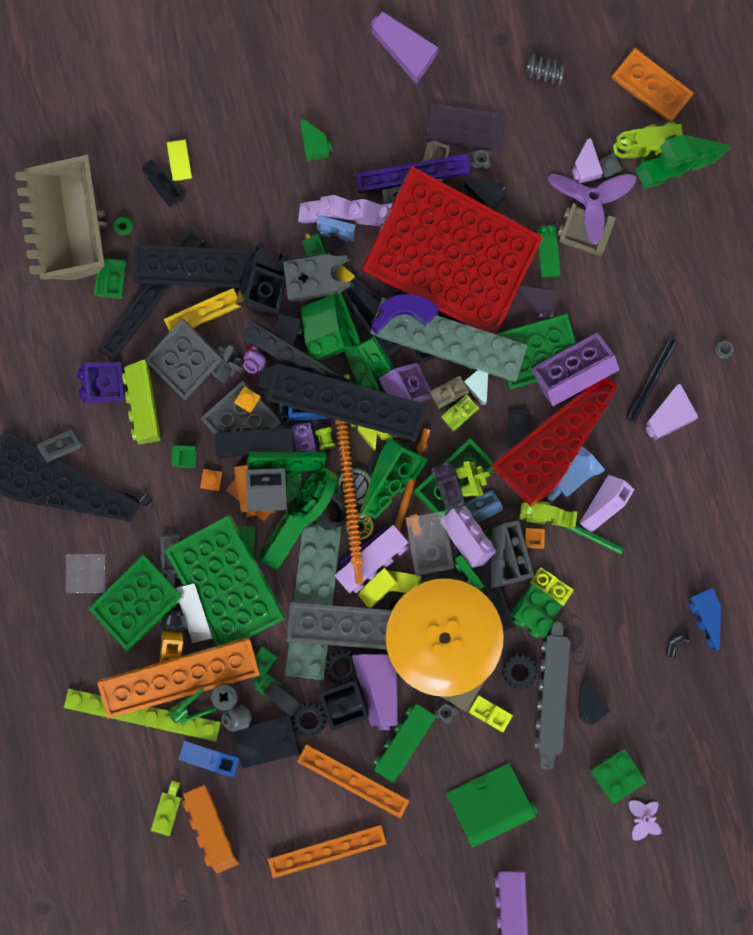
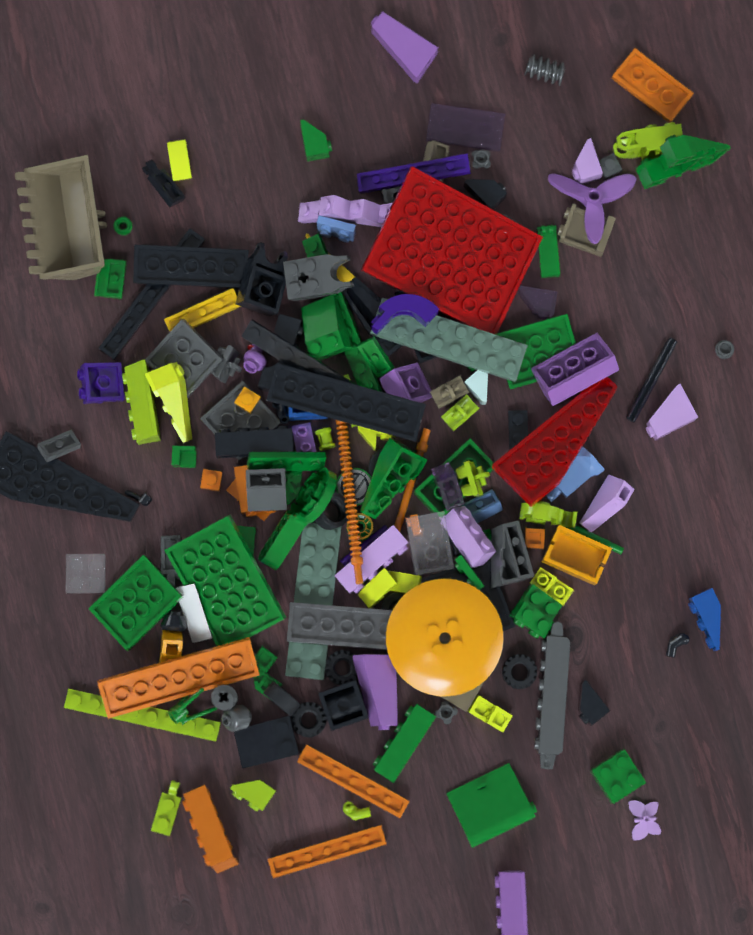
blue slope [179,741,240,777] -> none
none -> neon yellow wedge [145,362,192,443]
none -> lime slope [230,780,276,812]
none -> lime arm [343,801,371,820]
none -> light orange piece [542,525,612,586]

